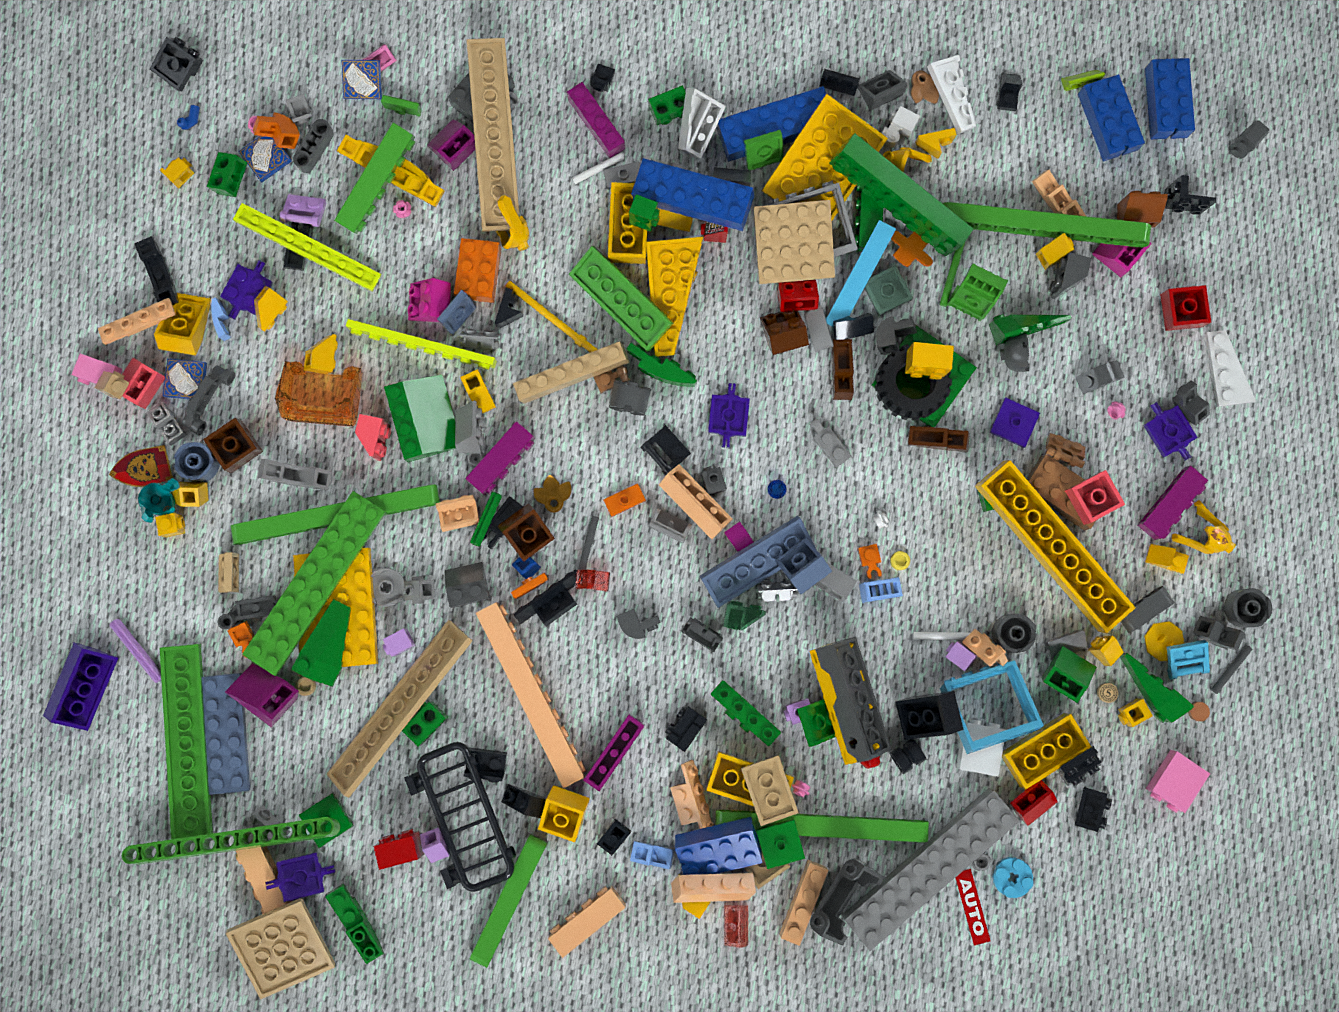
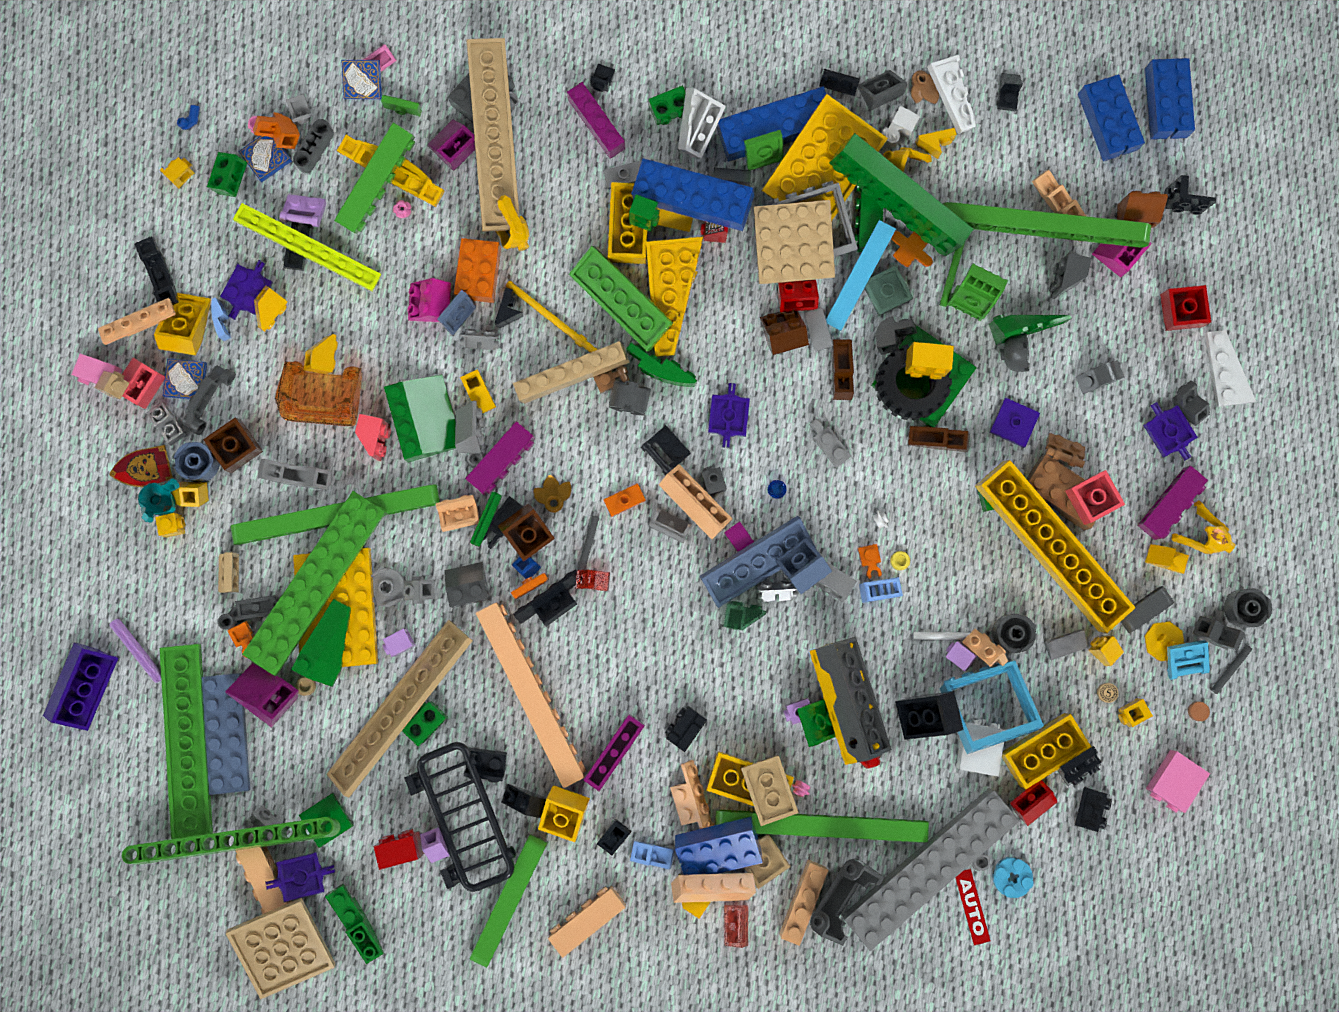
black plate [150,37,203,92] -> none
neon yellow plate [346,319,497,370] -> none
white bar [572,153,624,184] -> none
dark grey brick [616,609,661,639] -> none
dark grey hinge [681,617,723,652] -> none
green bracket [711,680,781,746] -> none
green plate [756,819,805,869] -> none
black slope [833,313,874,340] -> none
black wheel [889,739,927,775] -> none
yellow slope [1036,233,1074,270] -> none
green slope [1041,645,1097,703] -> none
lime slope [1061,70,1105,91] -> none
bright pink plate [1107,401,1126,420] -> none
green wedge [1120,653,1194,723] -> none
dark grey brick [1229,120,1270,159] -> none

